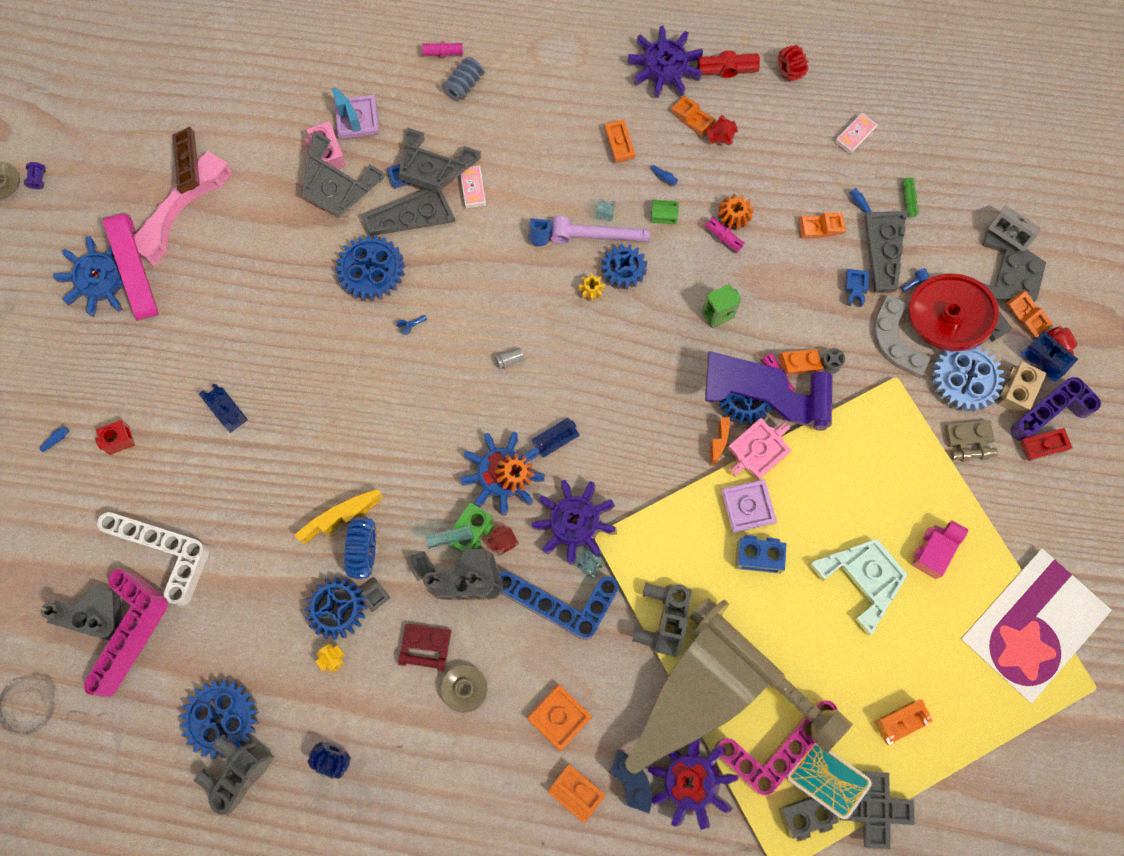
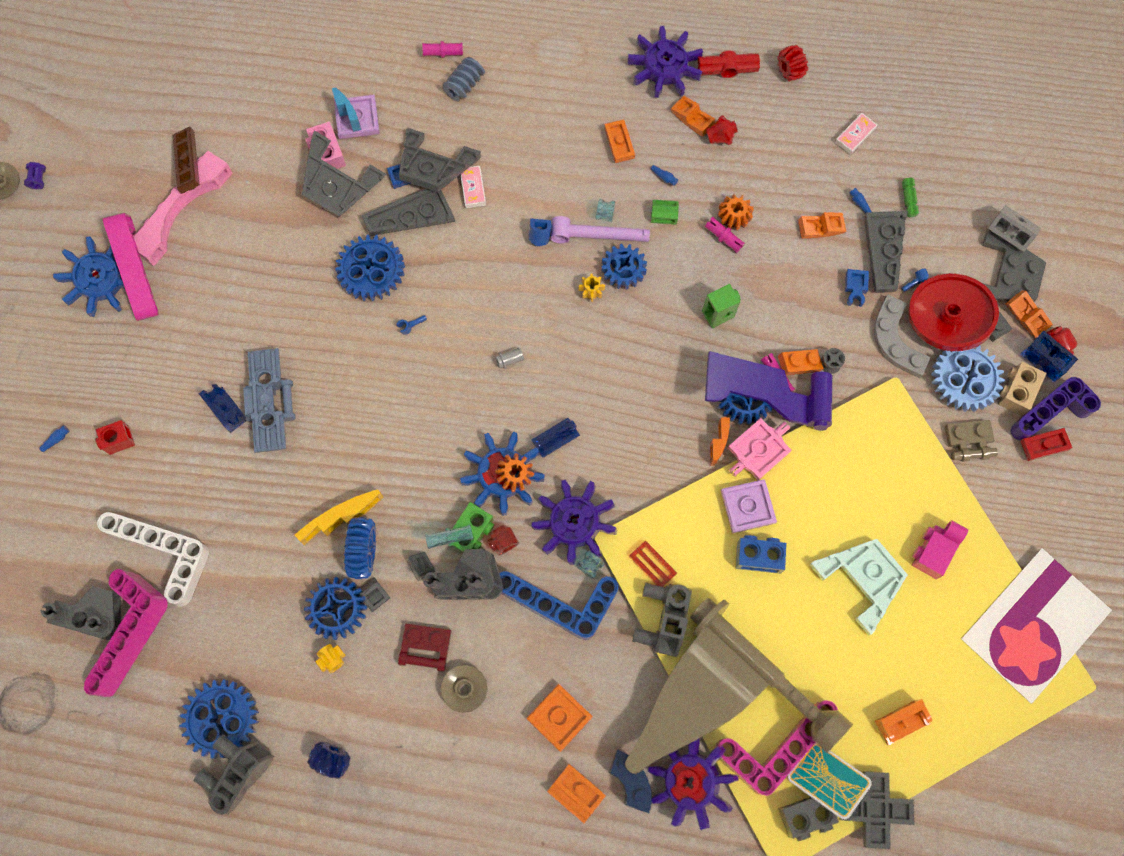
none -> sand blue piece [243,348,296,453]
none -> clear red tile [629,540,677,587]

